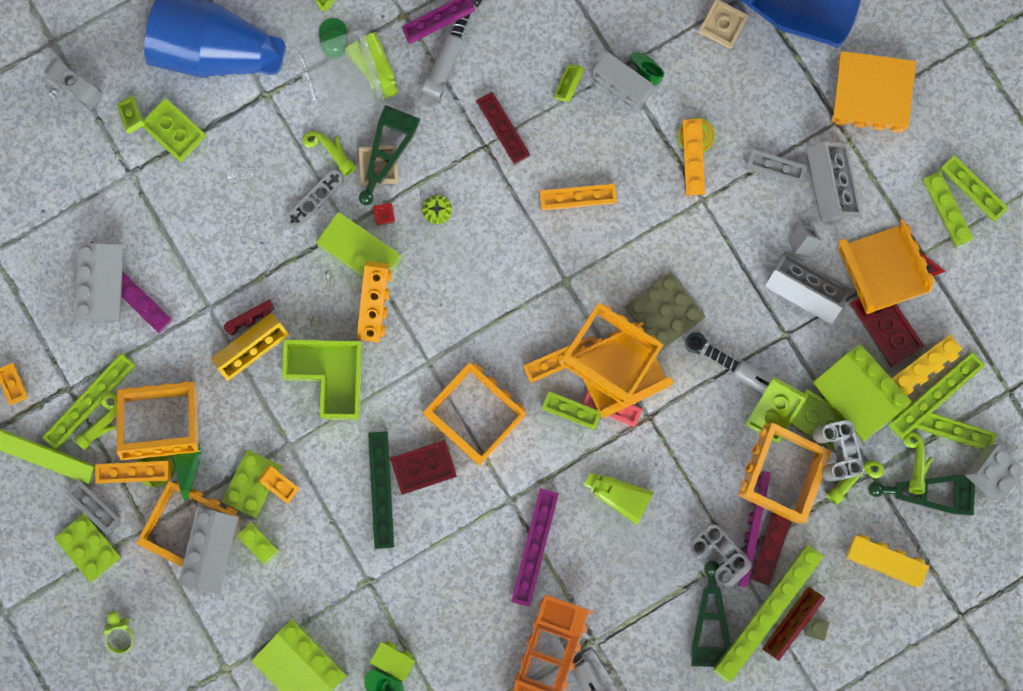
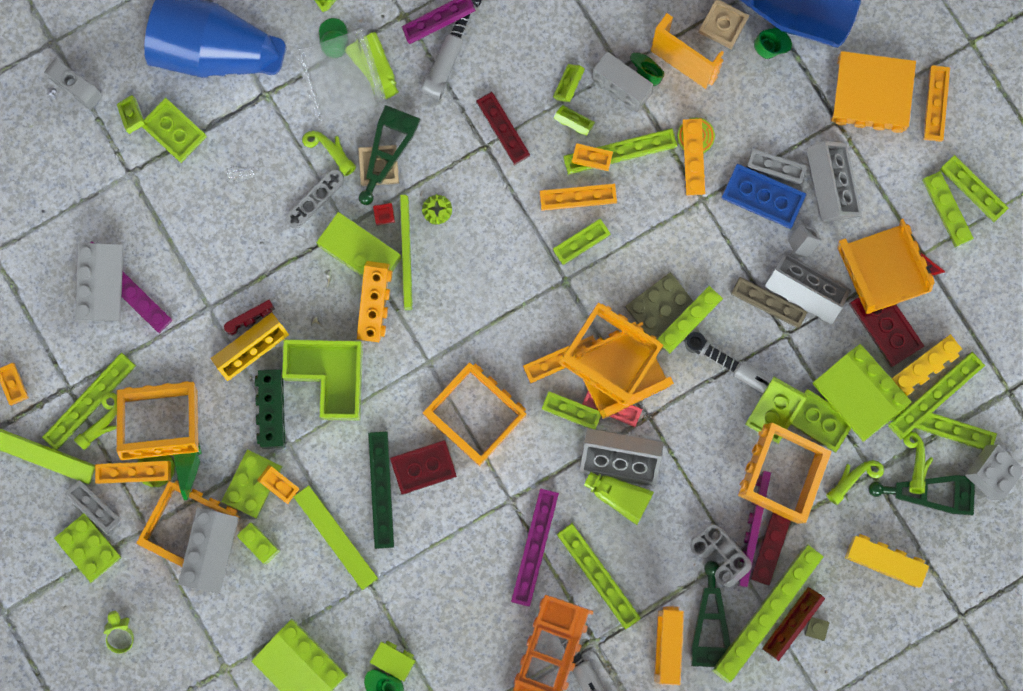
light grey beam [813,420,864,482] -> none
none -> dark green brick [255,369,286,449]
none -> lime tile [294,485,378,590]
none -> lime tile [400,195,413,311]
none -> lime plate [553,105,595,136]
none -> lime plate [553,218,611,266]
none -> lime tile [556,523,641,630]
none -> lime tile [563,128,677,175]
none -> light orange plate [572,143,613,171]
none -> light grey slope [579,428,663,486]
none -> light orange panel [651,13,724,89]
none -> light orange window [654,606,684,685]
none -> lime plate [657,286,723,354]
none -> blue plate [721,164,807,229]
none -> dark tan tile [731,277,808,329]
none -> green cap [754,28,792,59]
none -> light orange plate [923,65,950,142]

